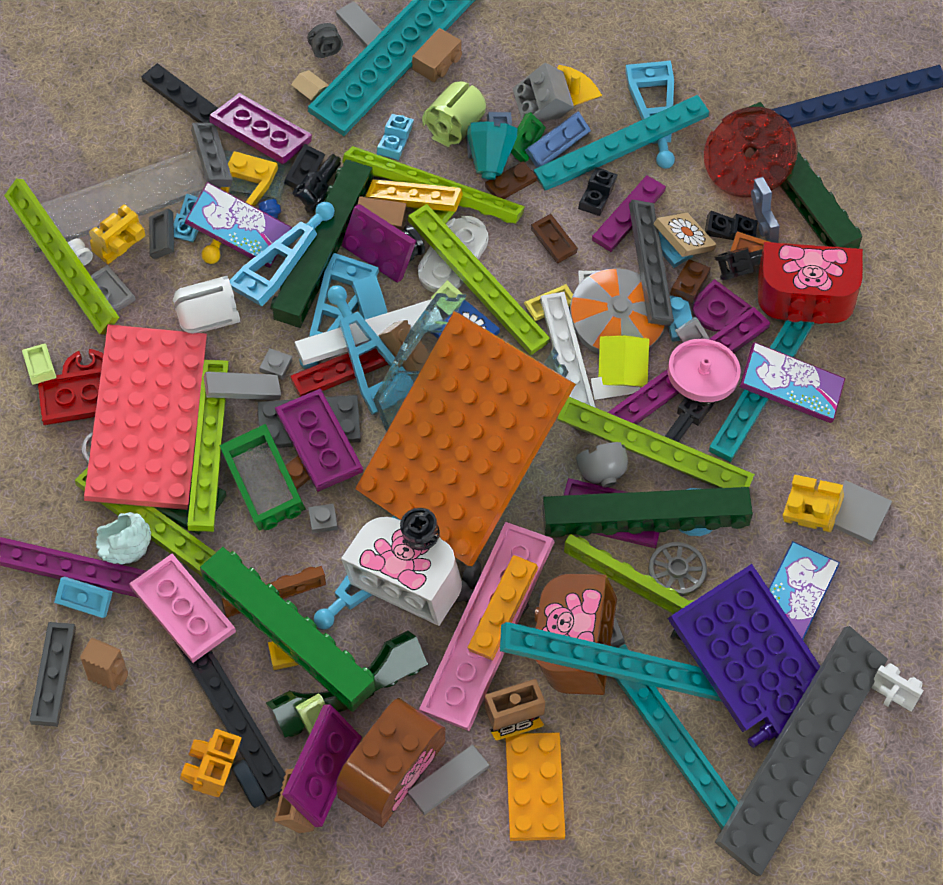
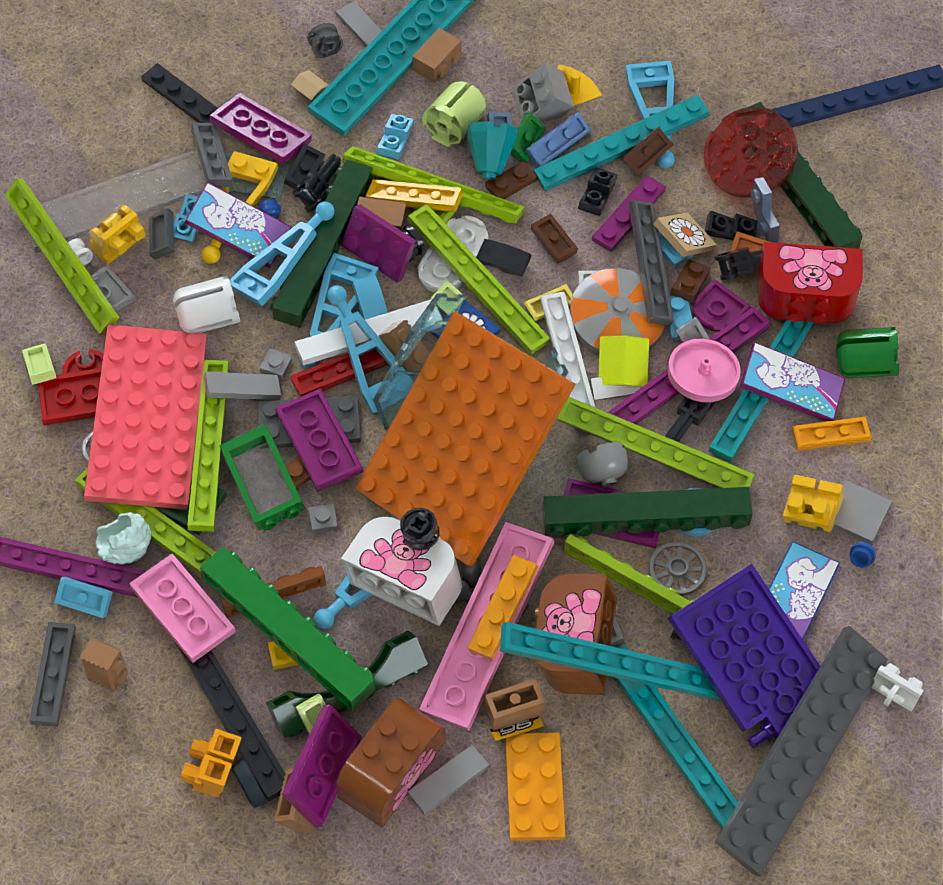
none -> black slope [476,238,532,277]
none -> reddish brown plate [622,127,674,176]
none -> light orange tile [792,416,872,451]
none -> green cylinder [836,327,899,378]
none -> blue plate [849,542,876,568]

